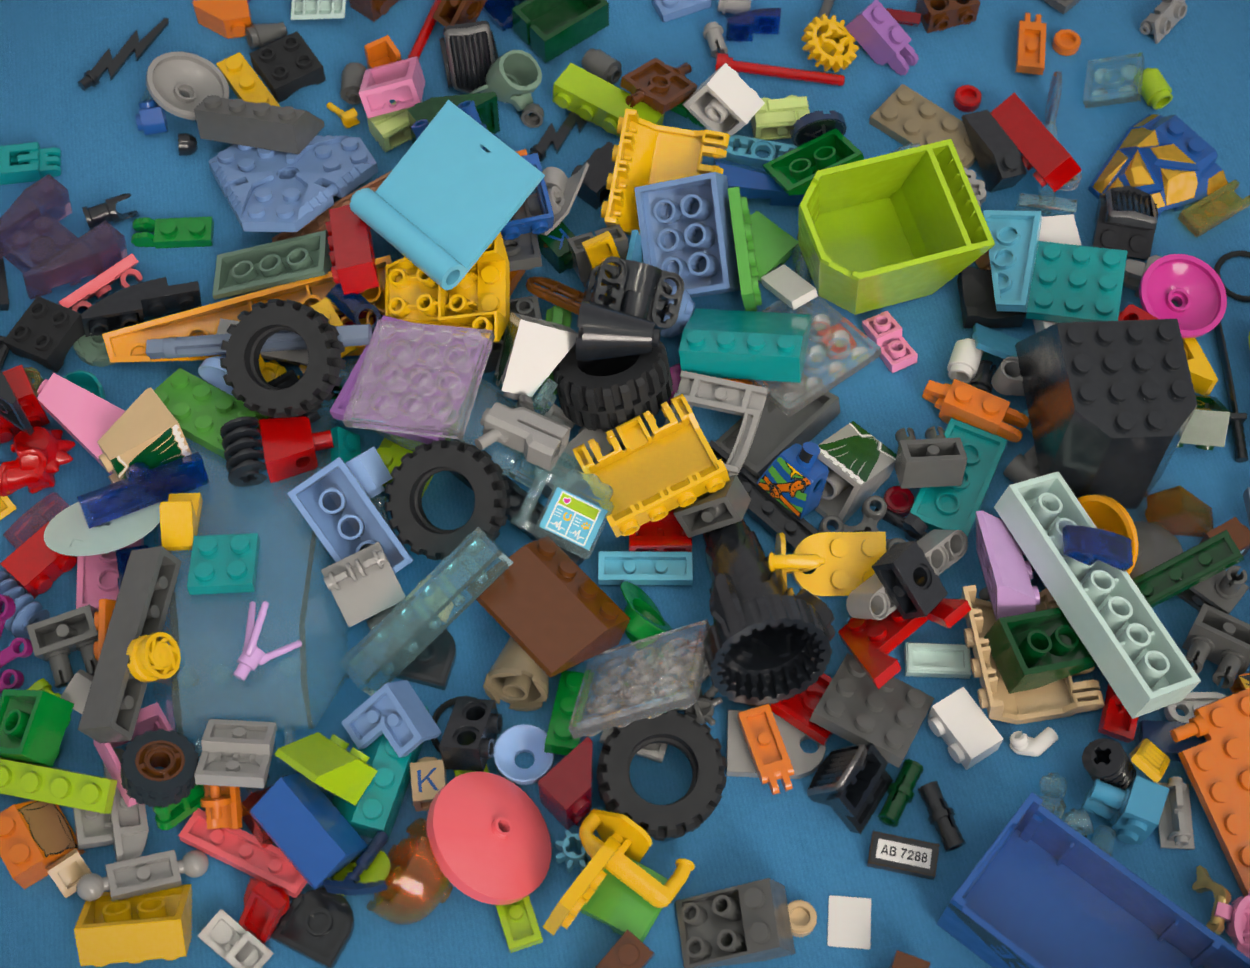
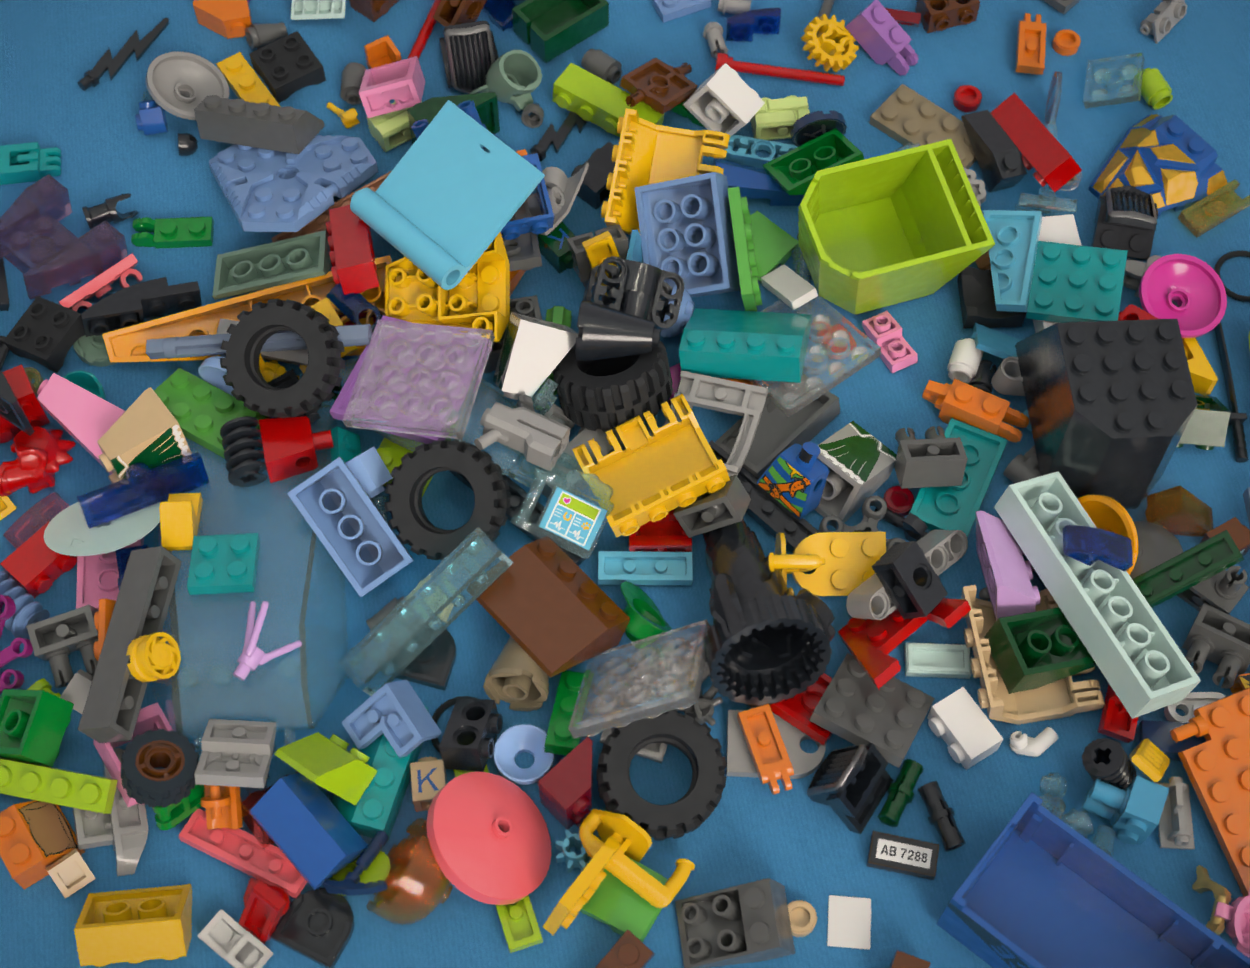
light grey plate [76,849,209,901] -> none
light grey hinge [321,542,407,627] -> none
dark orange window [526,277,584,315] -> none

